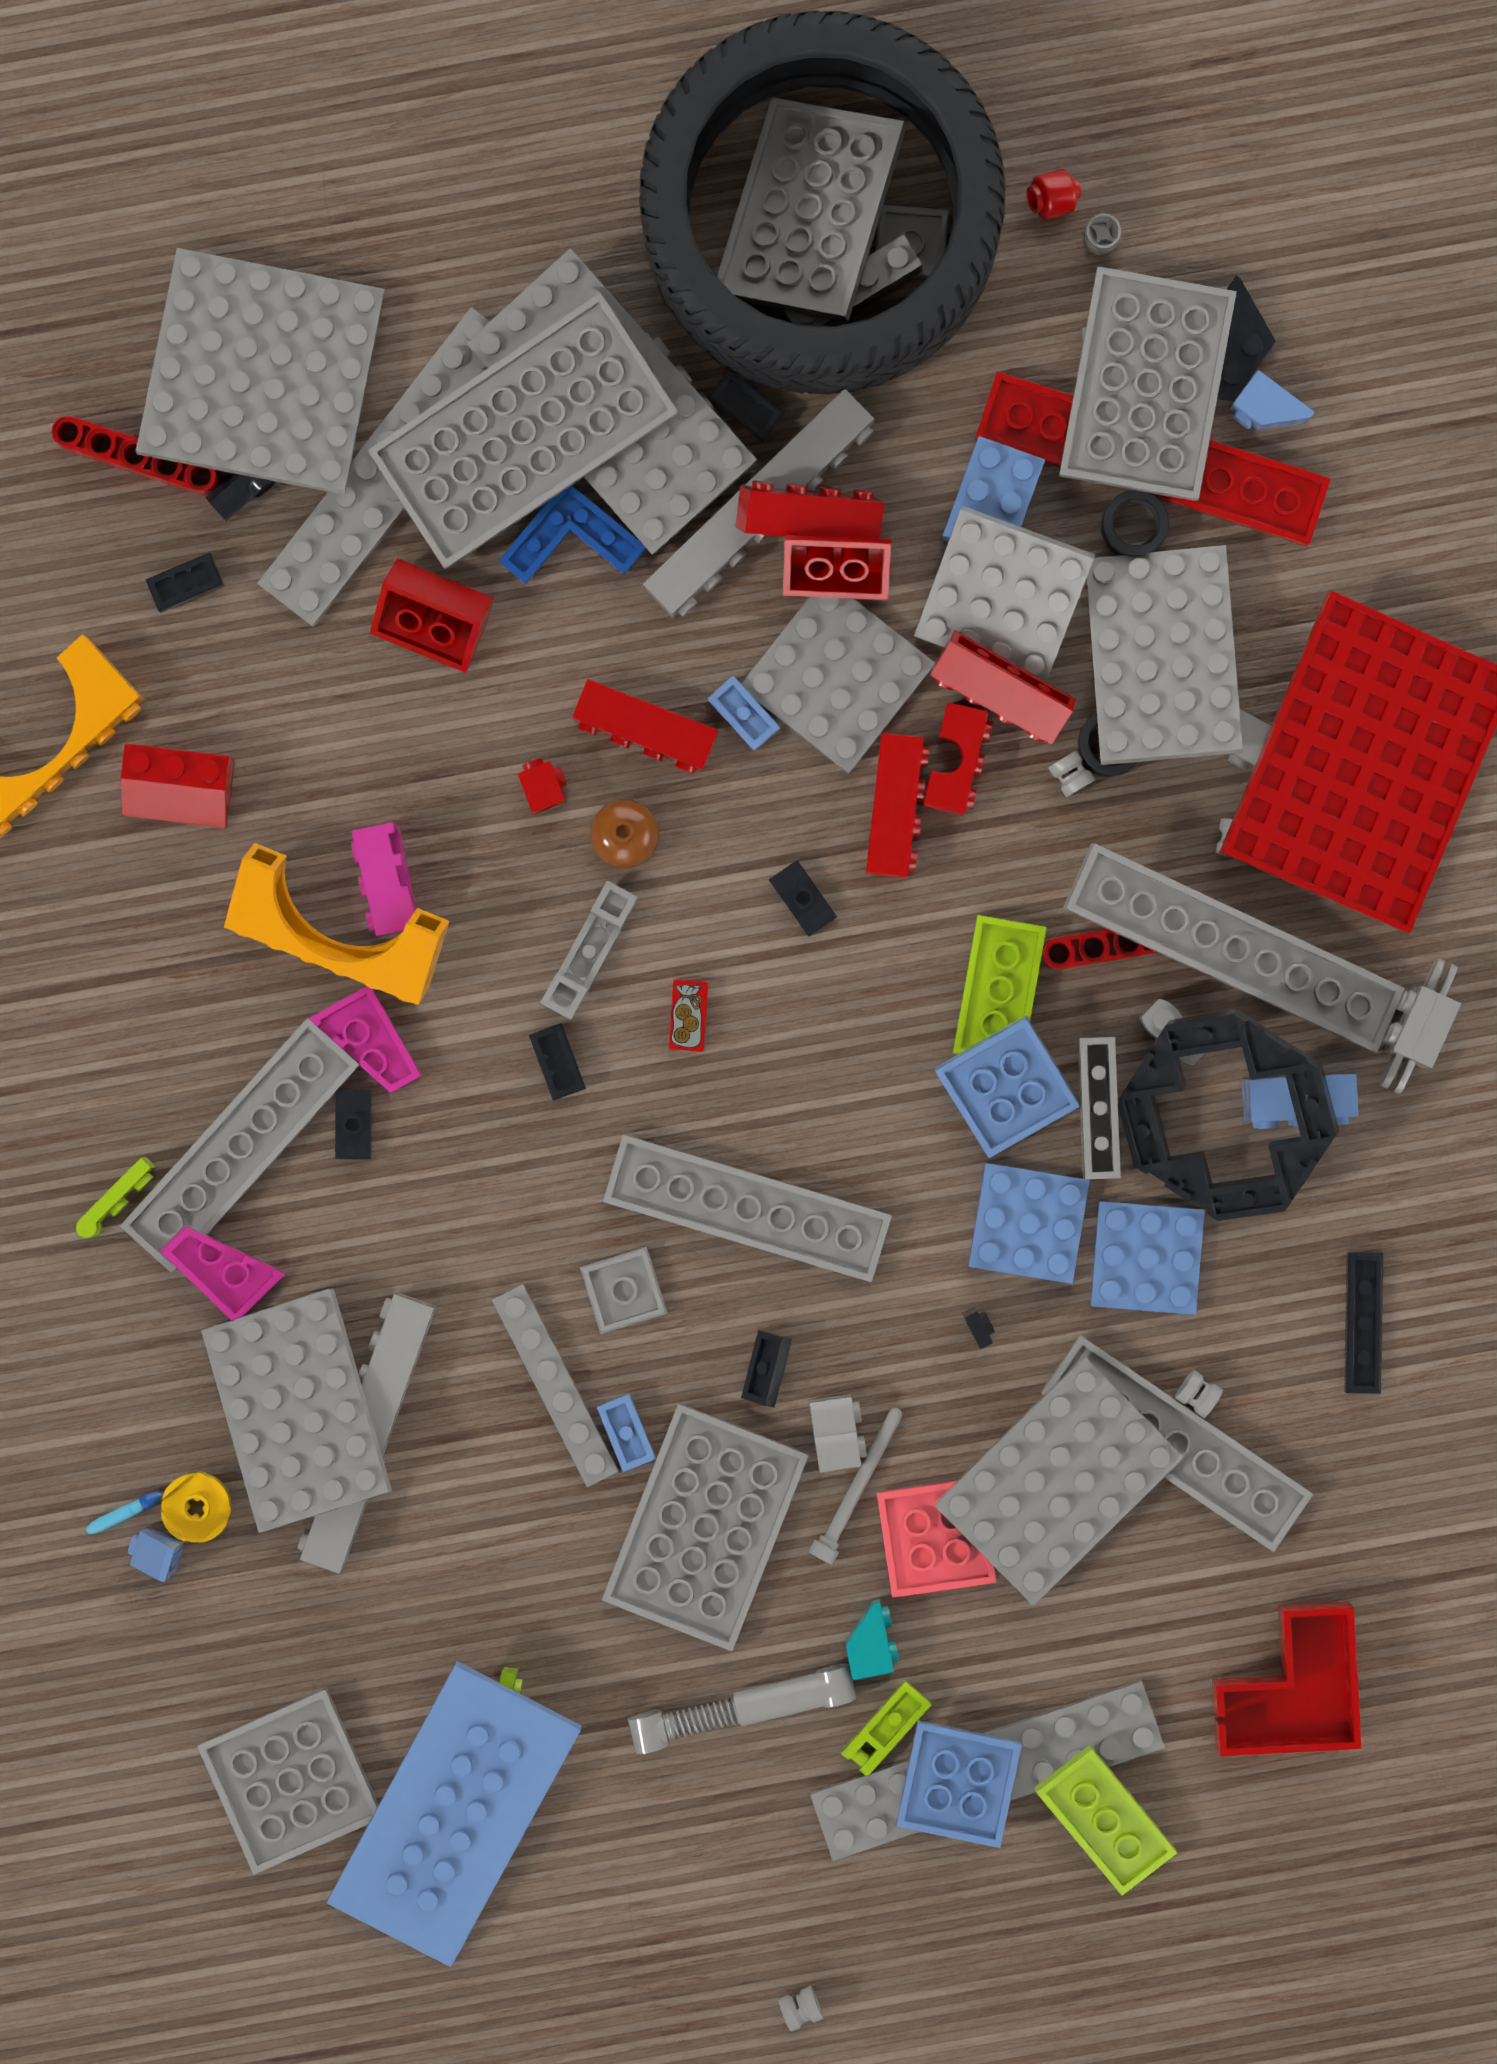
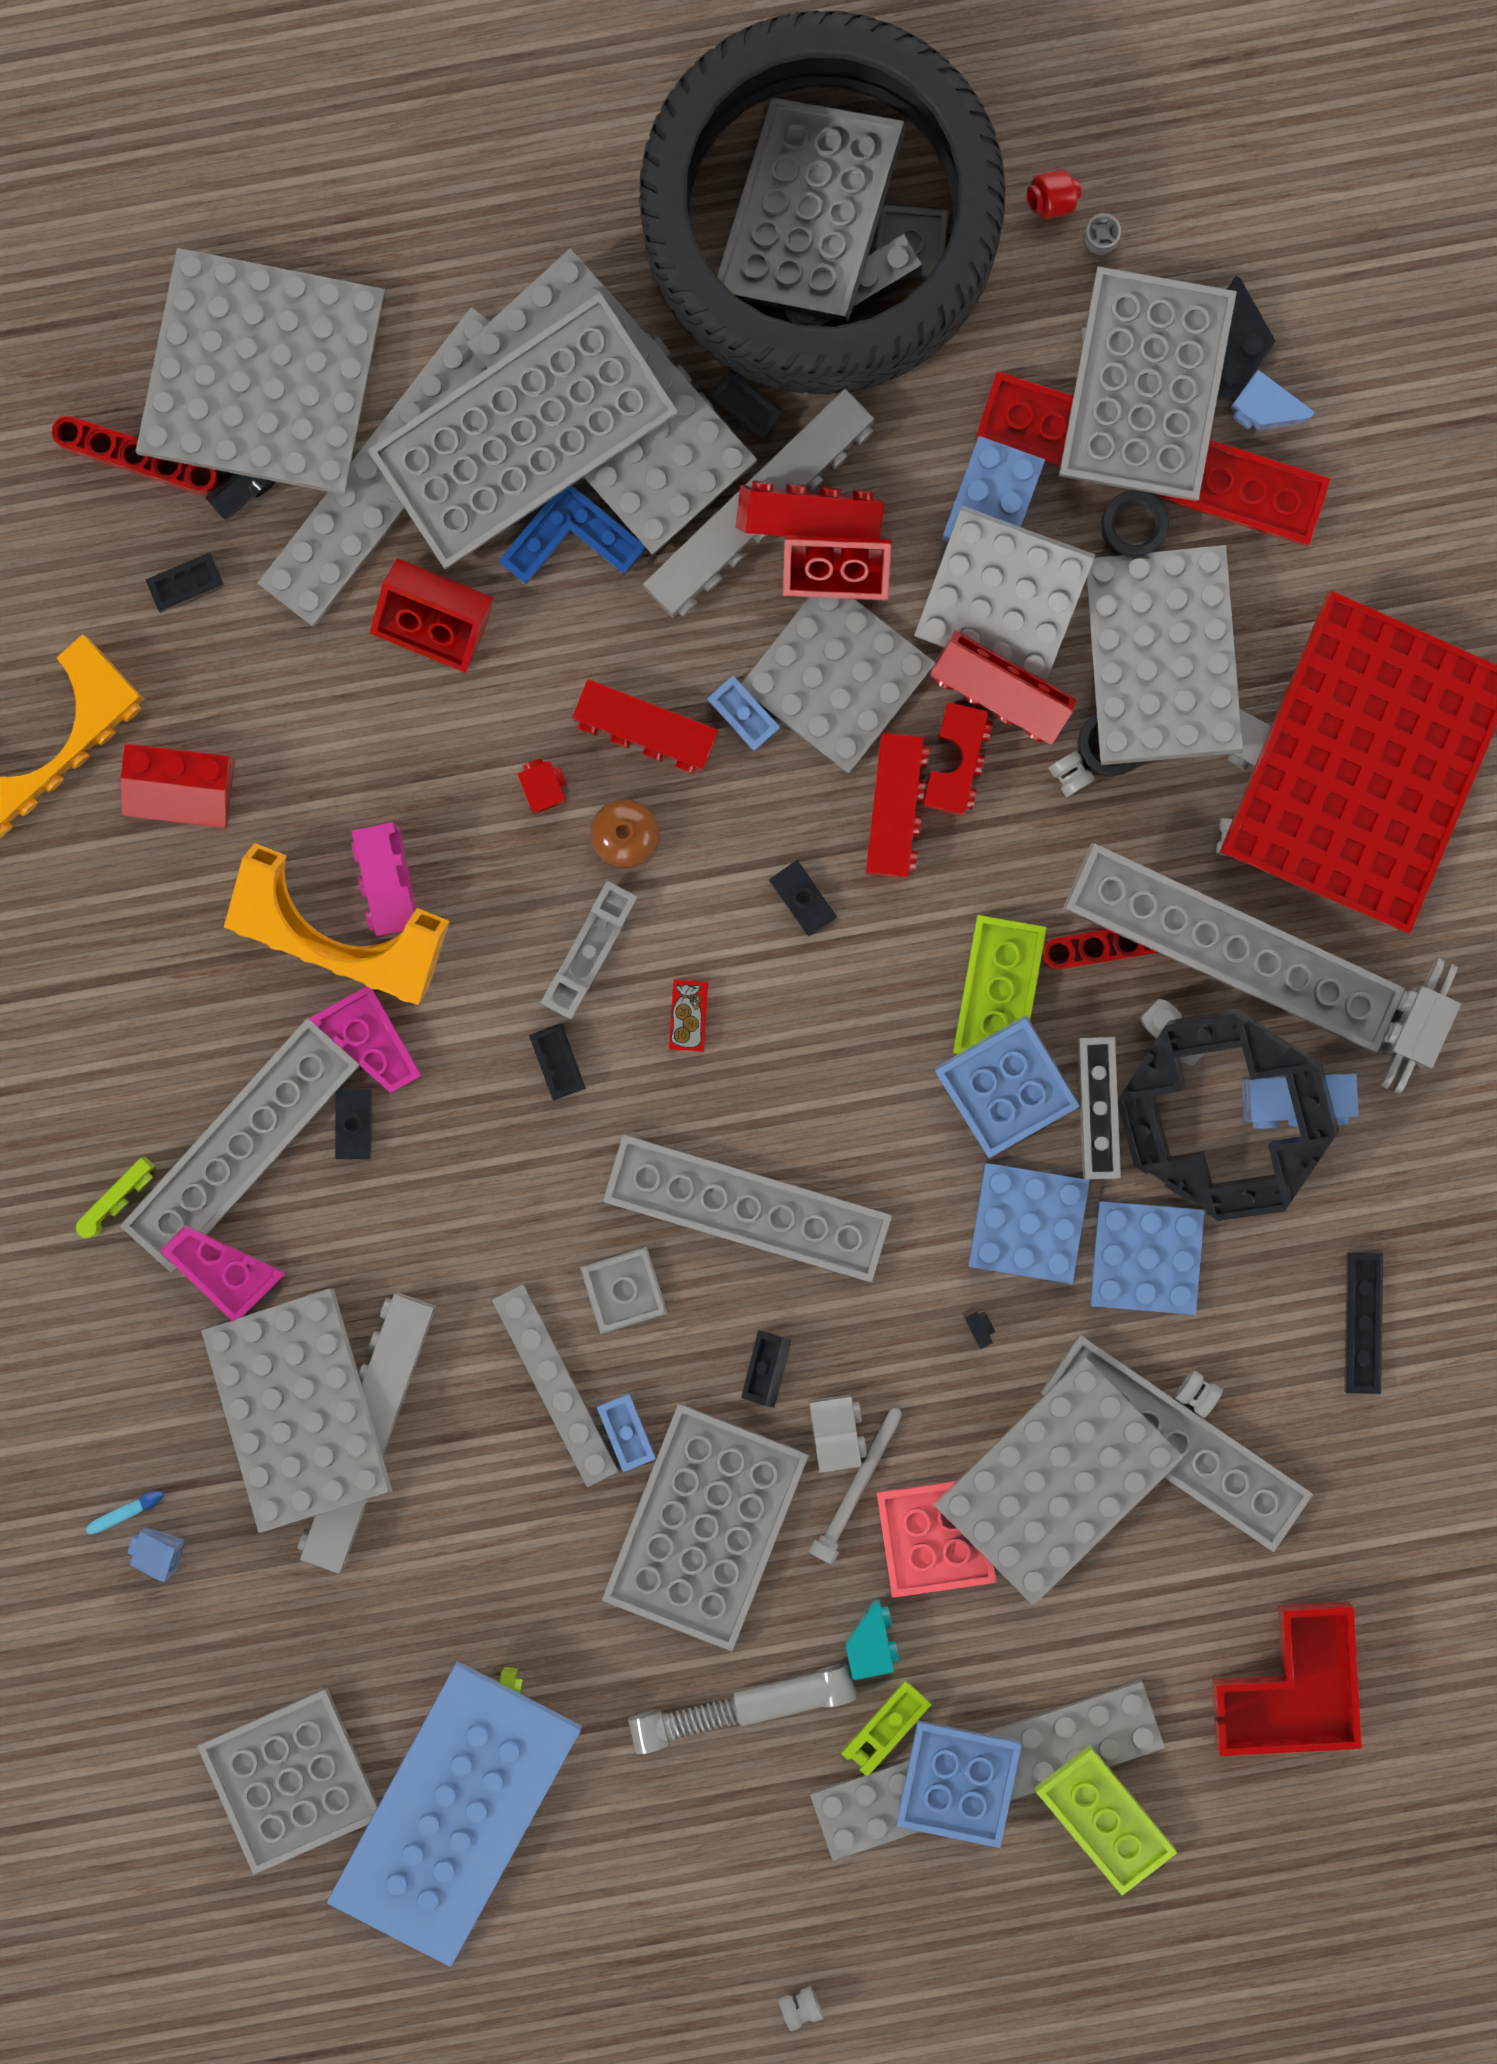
yellow plate [161,1471,233,1543] -> none

